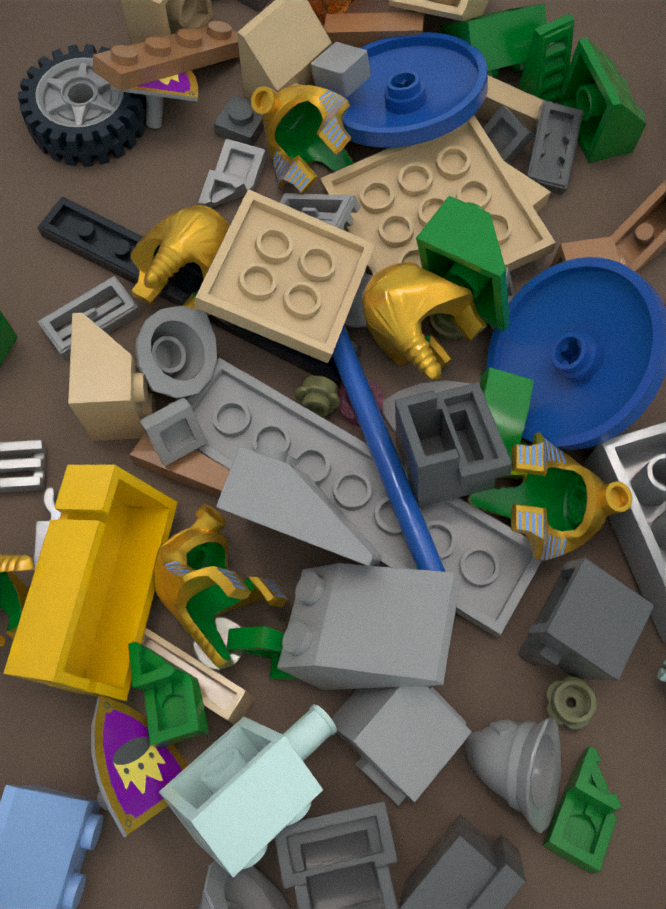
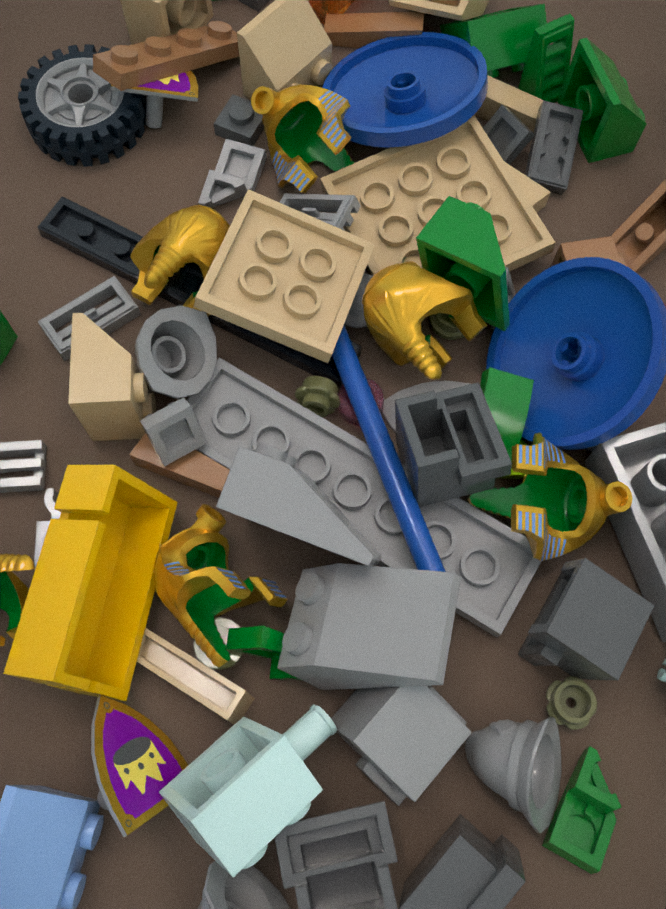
green slope [128,642,209,747] -> none
light grey piece [311,42,371,98] -> none

